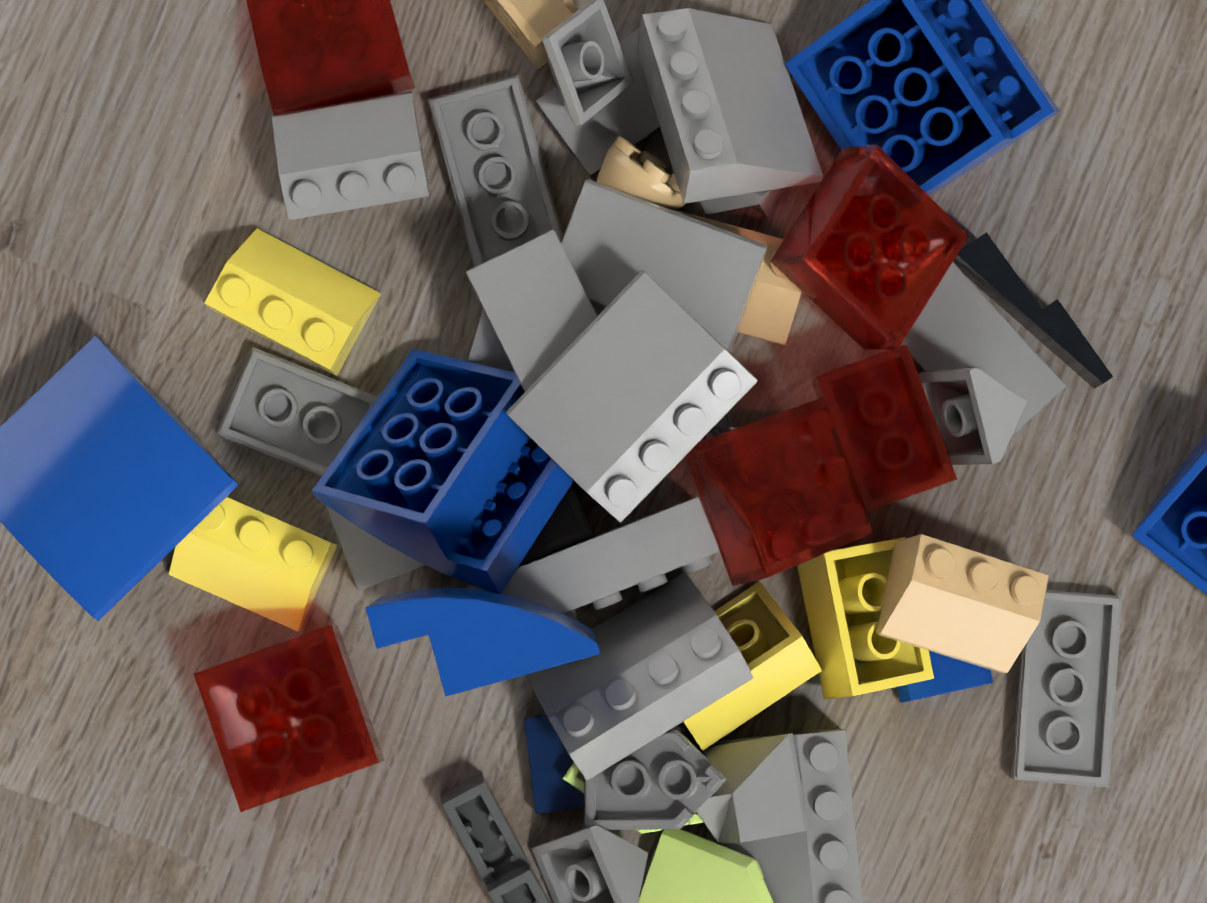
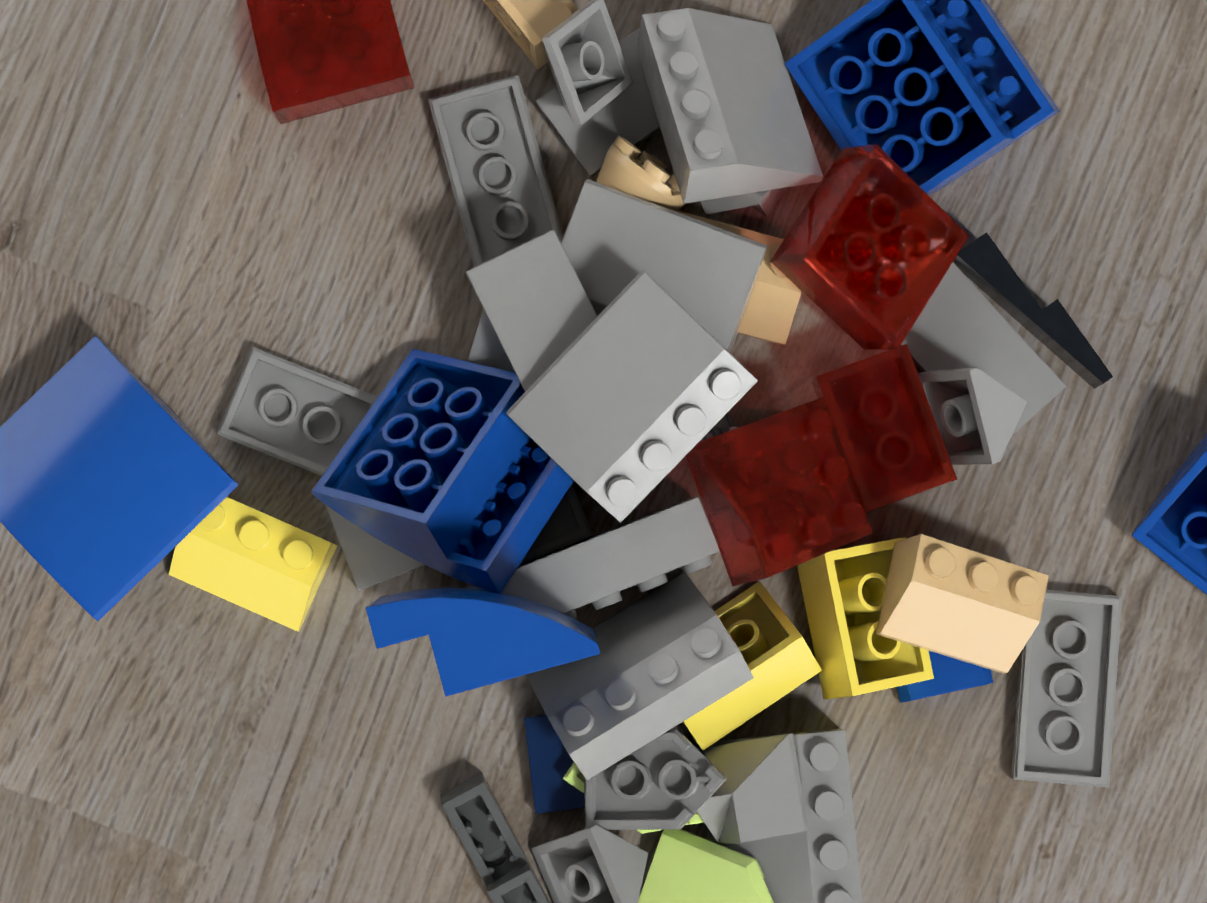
clear red slope [194,625,384,812] -> none
light yellow slope [204,228,381,376] -> none
light grey slope [272,91,429,220] -> none

